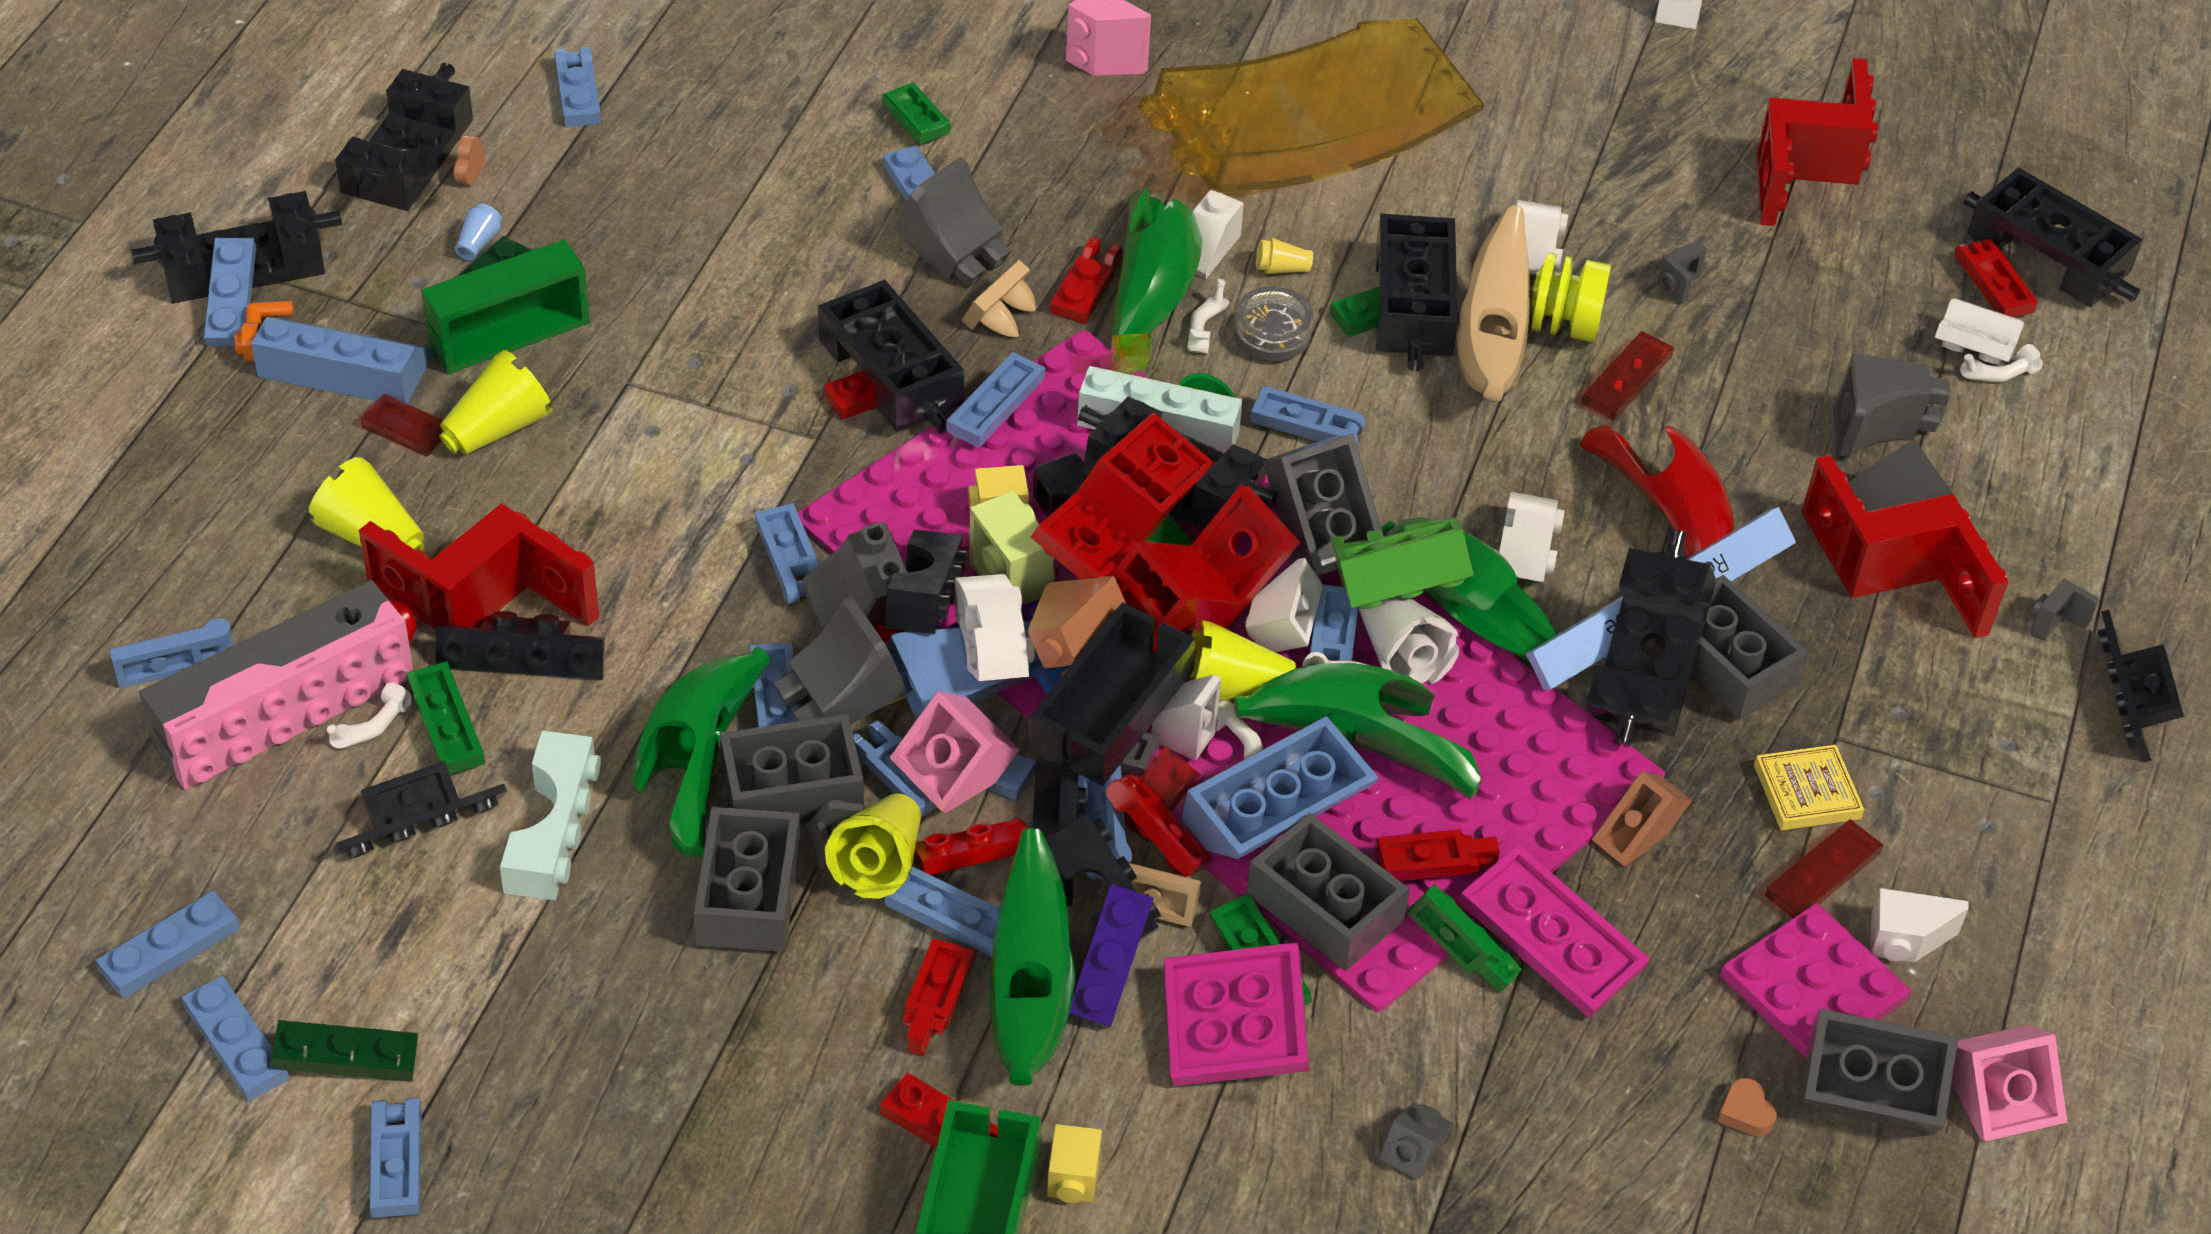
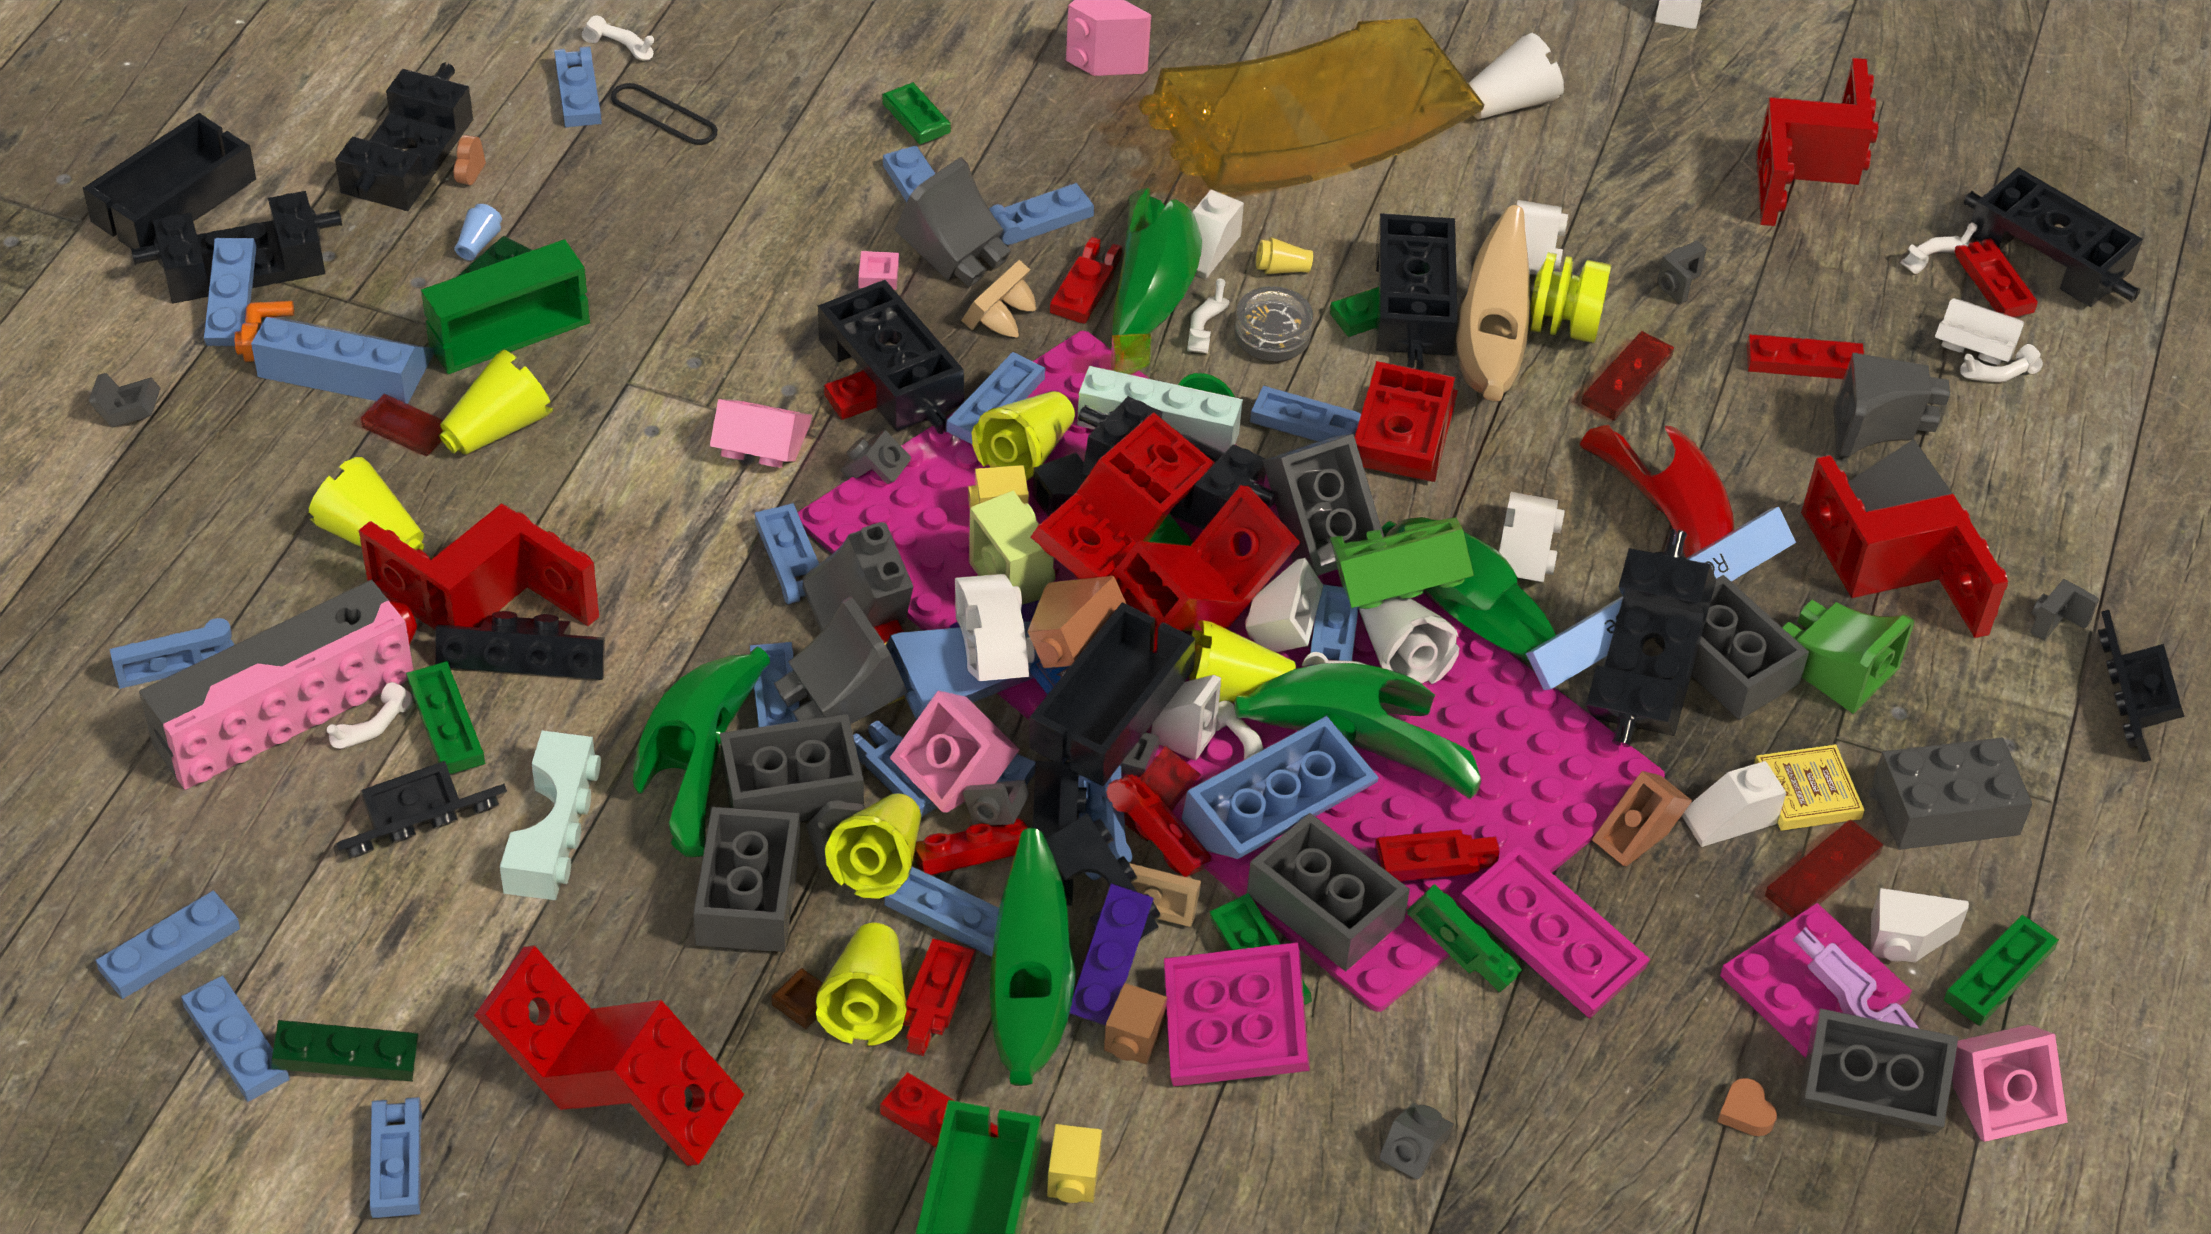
black arch [884,529,968,634] -> none
none -> black piece [83,113,256,249]
none -> dark grey bracket [89,373,161,427]
none -> red bracket [474,945,745,1166]
none -> white piece [582,15,654,61]
none -> black piece [611,83,718,145]
none -> bright pink slope [710,399,812,468]
none -> reddish brown tile [771,968,823,1029]
none -> neon yellow cone [816,923,906,1046]
none -> dark grey bracket [840,430,911,484]
none -> bright pink plate [858,251,899,290]
none -> dark grey bracket [963,780,1029,825]
none -> neon yellow cone [972,391,1075,481]
none -> medium blue plate [989,183,1094,245]
none -> medium nougat brick [1104,983,1167,1065]
none -> red bracket [1355,361,1458,482]
none -> white cone [1460,33,1564,119]
none -> white slope [1682,761,1786,847]
none -> red plate [1746,334,1864,379]
none -> bright green hips [1782,600,1914,714]
none -> lavender piece [1793,927,1919,1029]
none -> dark grey brick [1872,737,2032,850]
none -> white piece [1900,222,1977,274]
none -> green plate [1943,914,2059,1027]

